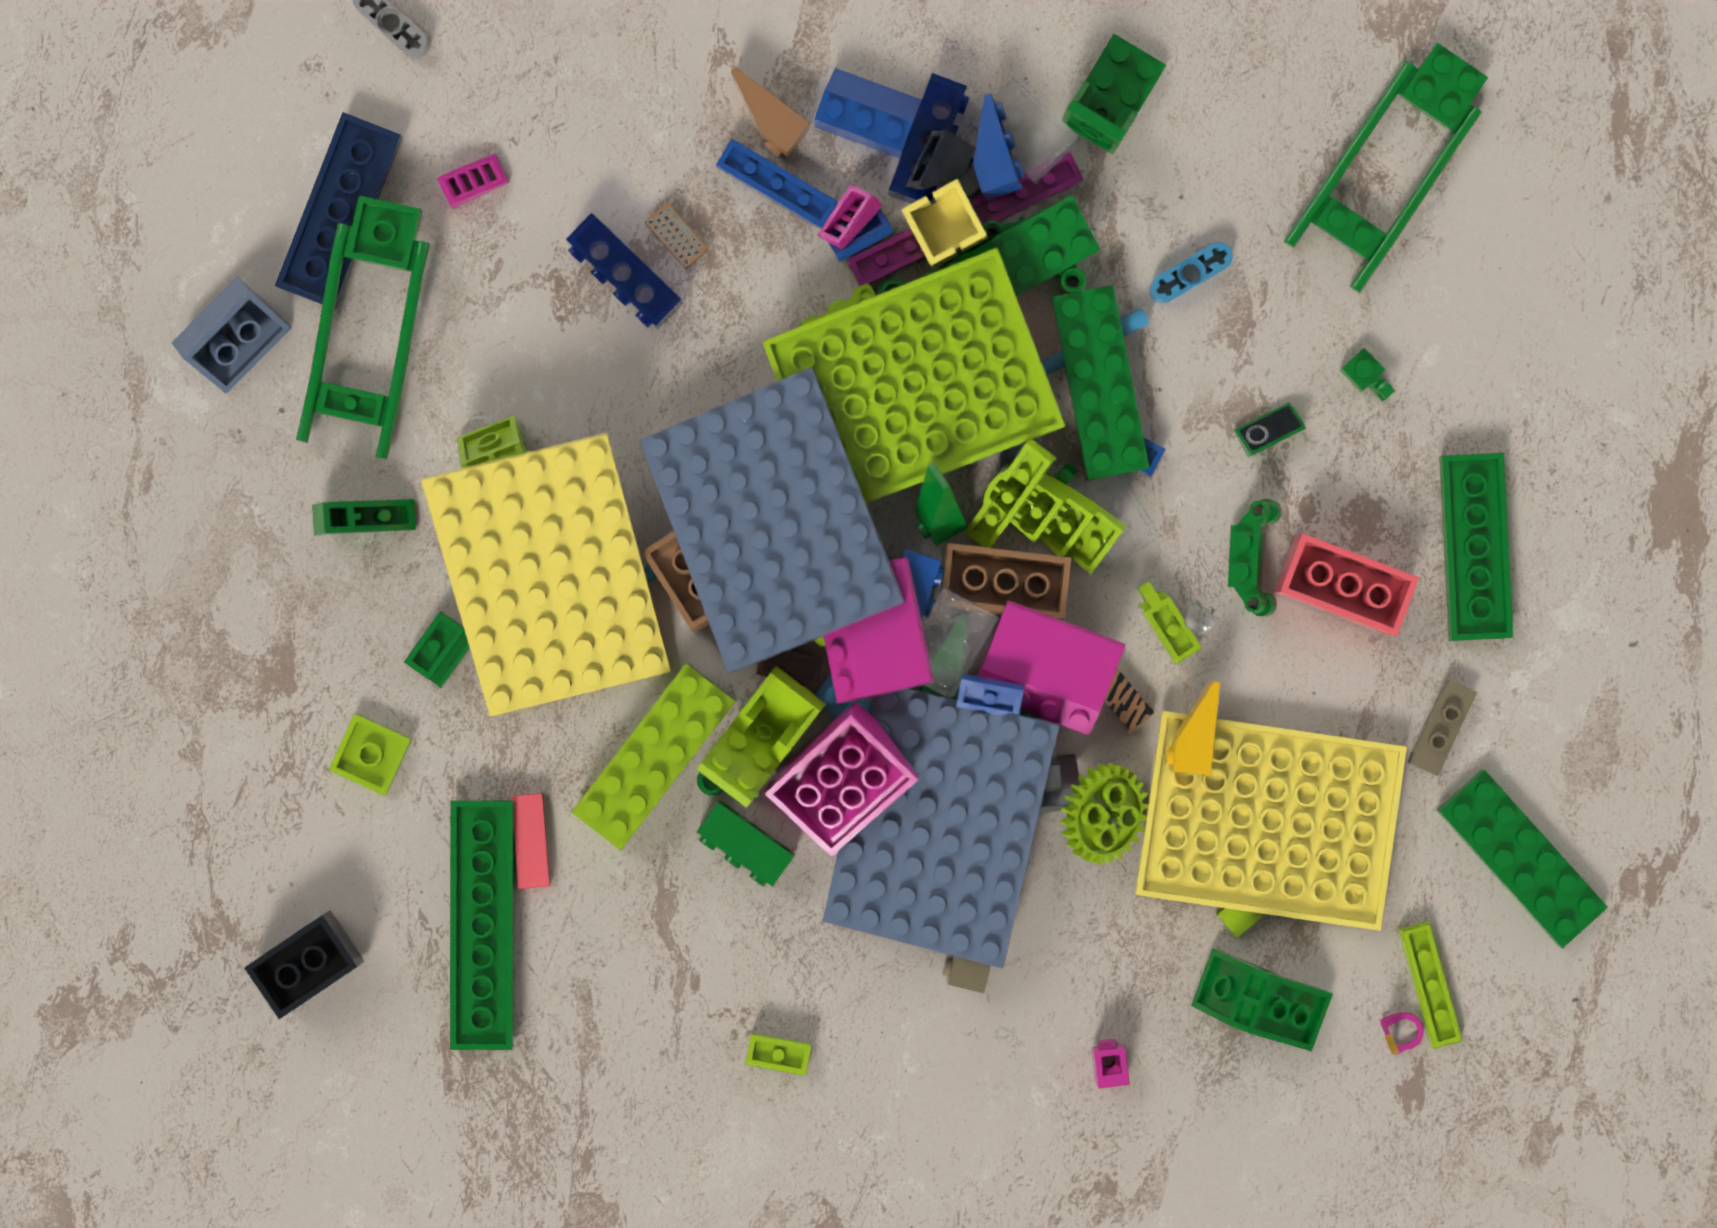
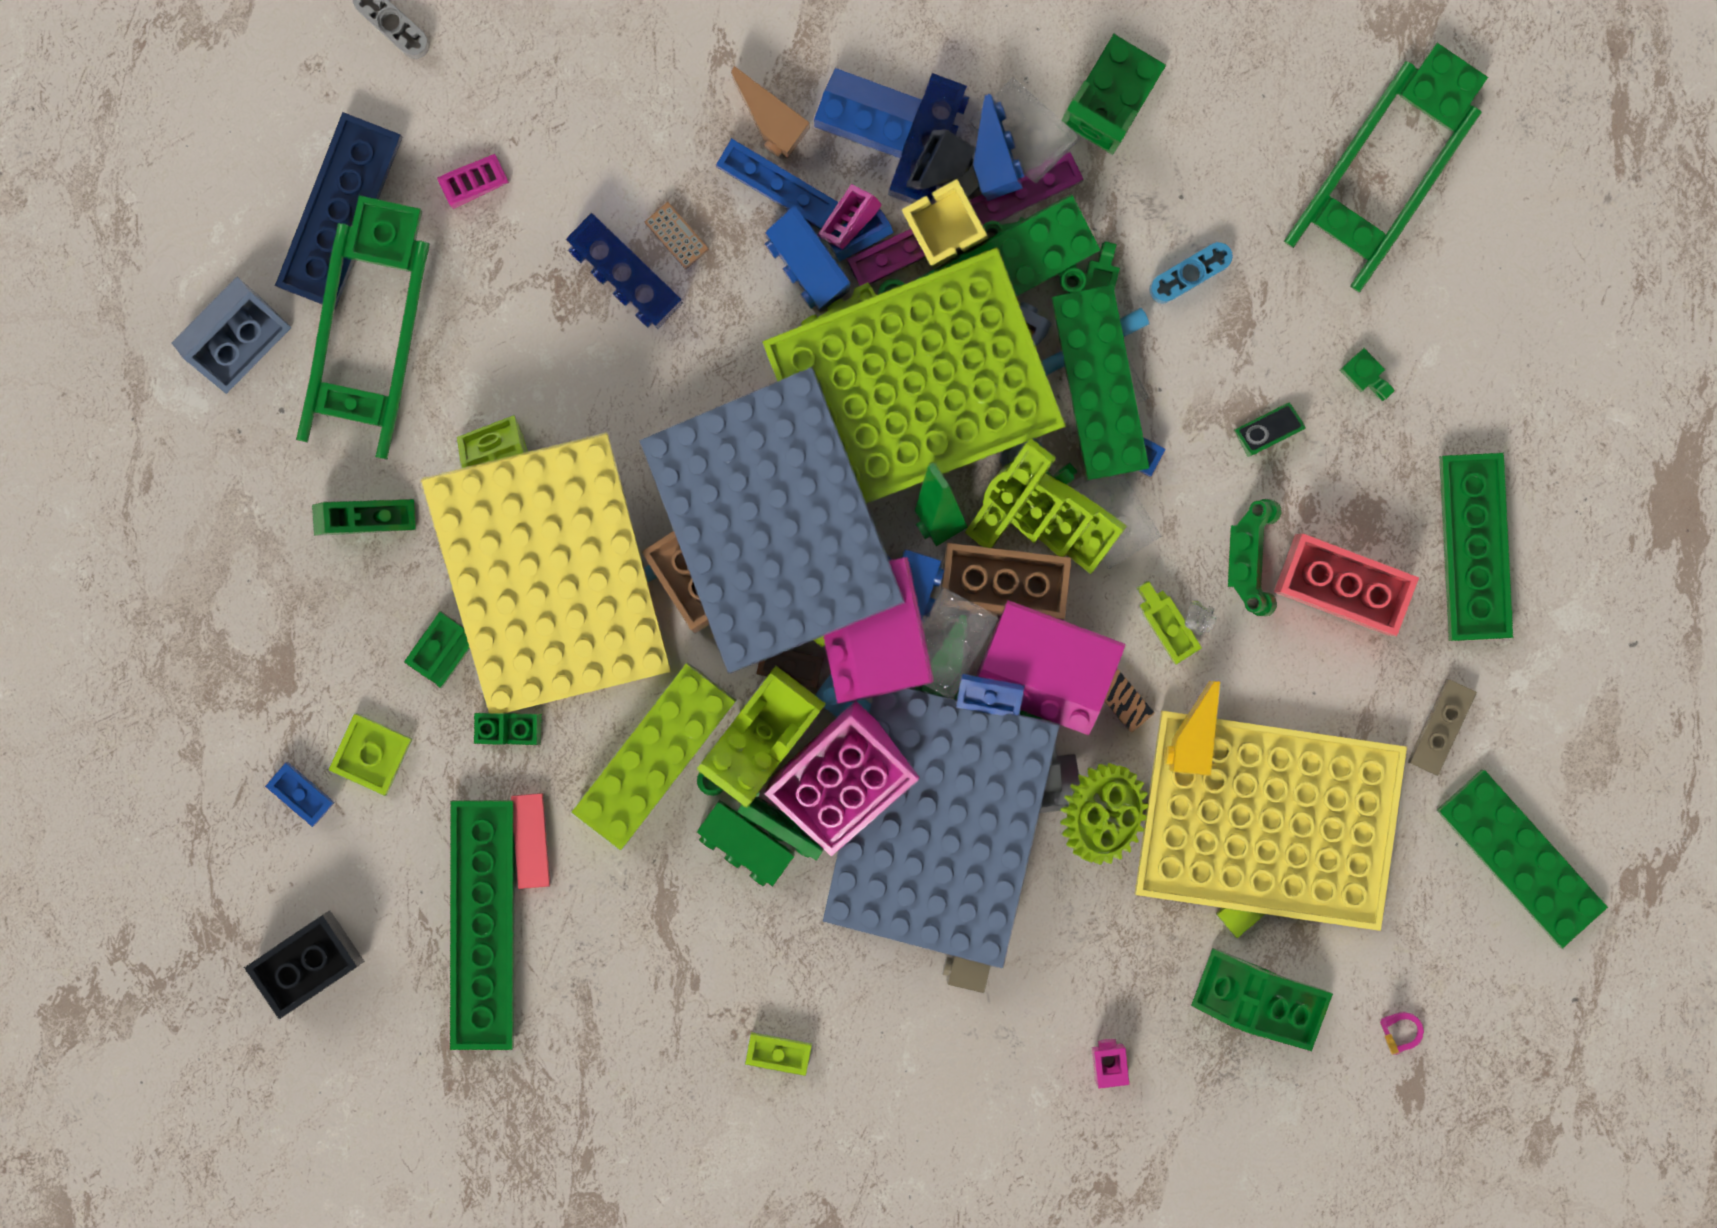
lime tile [1398,921,1463,1049] -> none
none -> blue plate [265,762,335,827]
none -> green slope [474,713,542,745]
none -> green plate [737,796,824,861]
none -> blue slope [764,206,850,312]
none -> sand blue plate [1019,302,1052,347]
none -> green plate [1082,241,1120,291]

